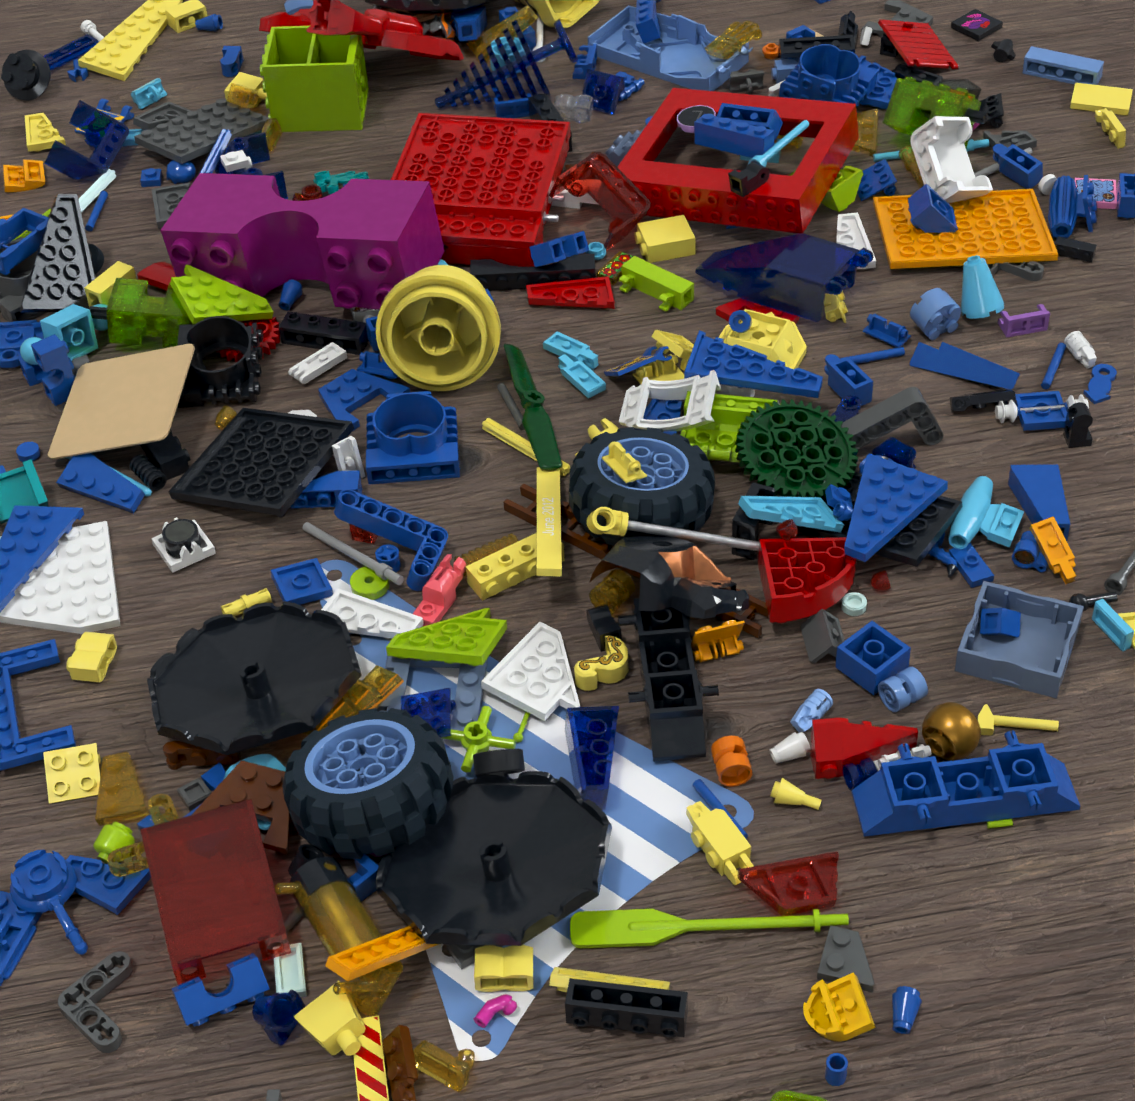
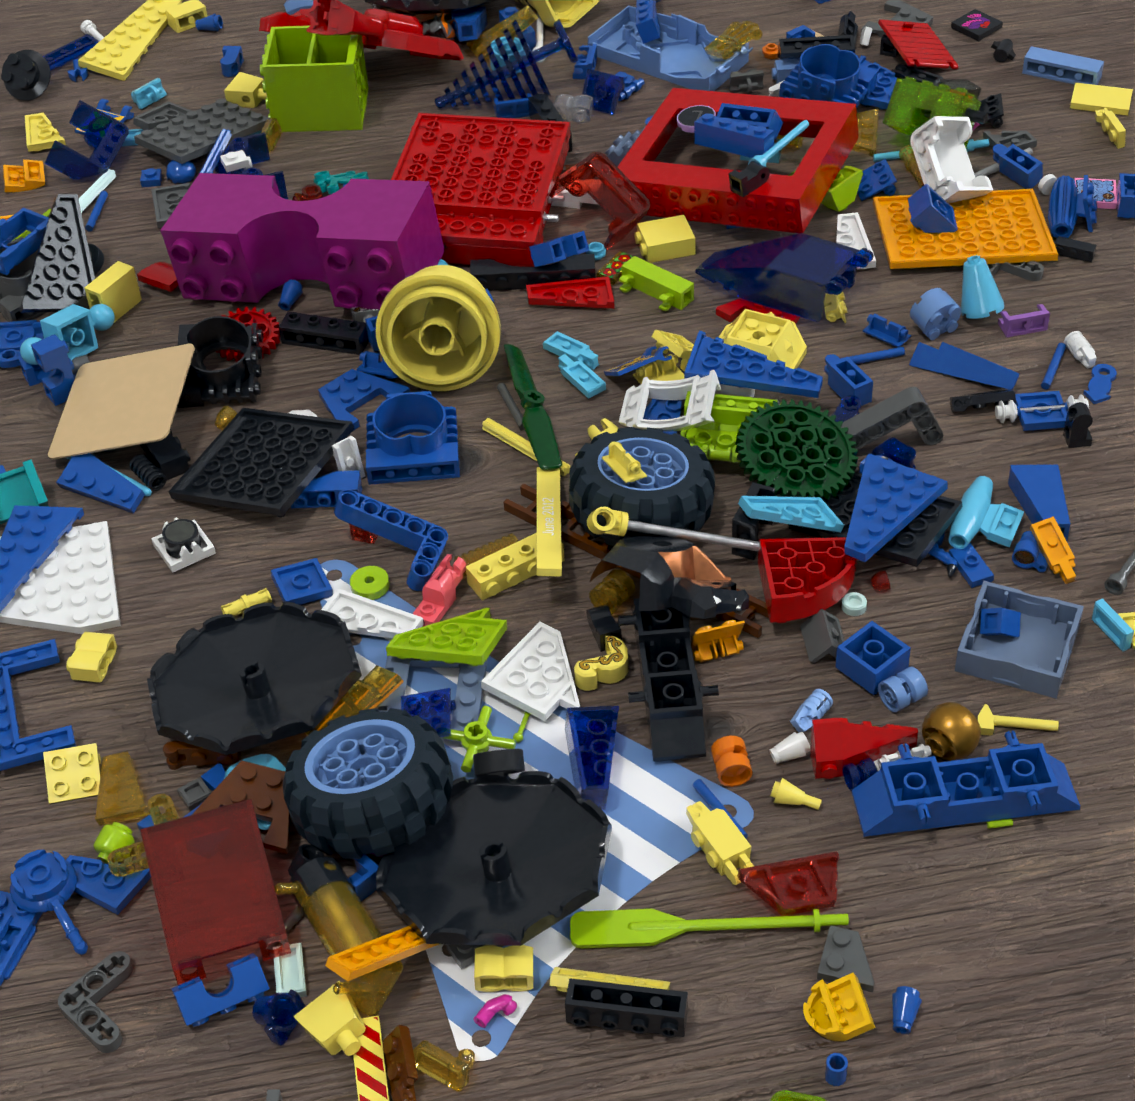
blue tile [16,442,40,462] -> none
clear neon green piece [89,278,192,348] -> none
lime wing [170,265,274,324] -> none
clear yellow brick [227,83,258,108] -> none
white hinge [288,342,347,384] -> none
light grey bar [303,522,404,585] -> none
blue wheel [375,544,401,572] -> none
blue tile [729,310,752,333] -> none
clear red hinge [776,519,798,541] -> none
blue plate [825,484,853,521] -> none
black bar [1069,591,1118,611] -> none

